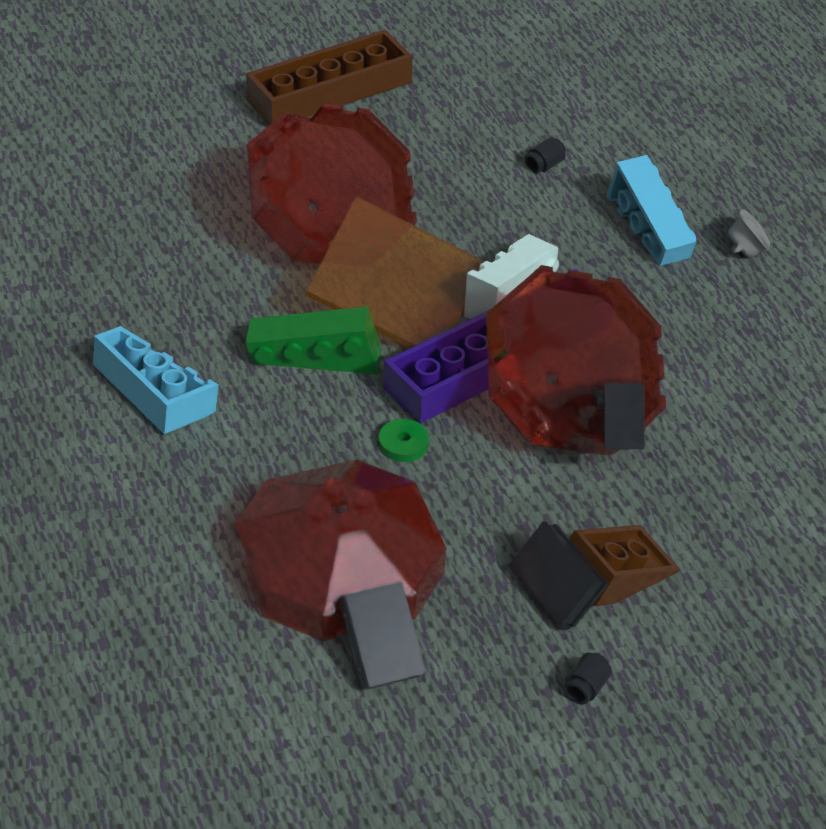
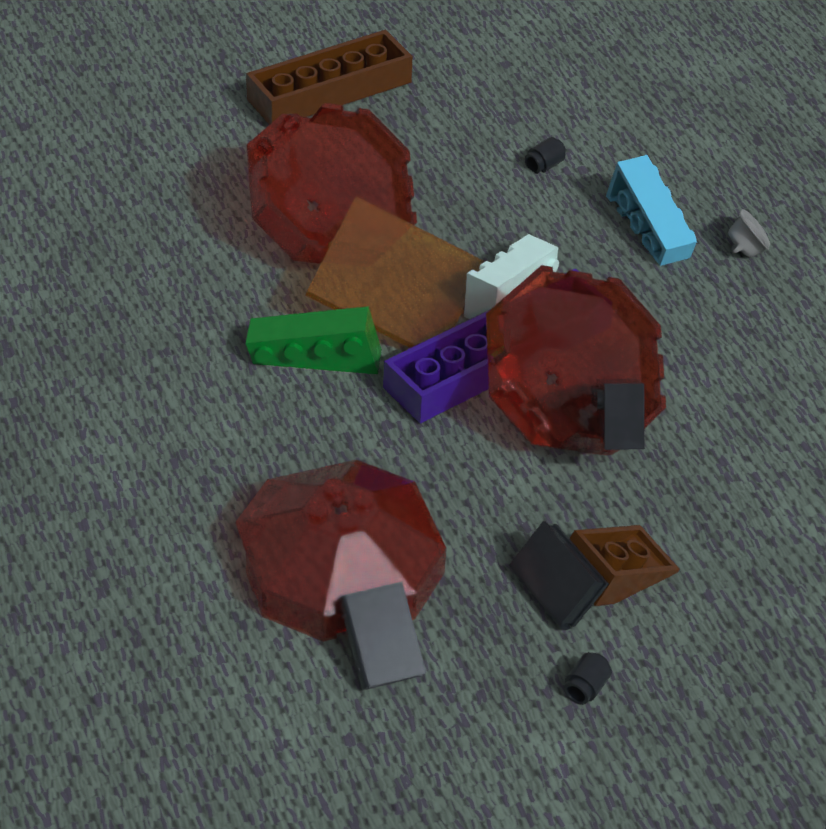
medium azure wedge [93,326,219,434] -> none
green piece [378,419,429,462] -> none

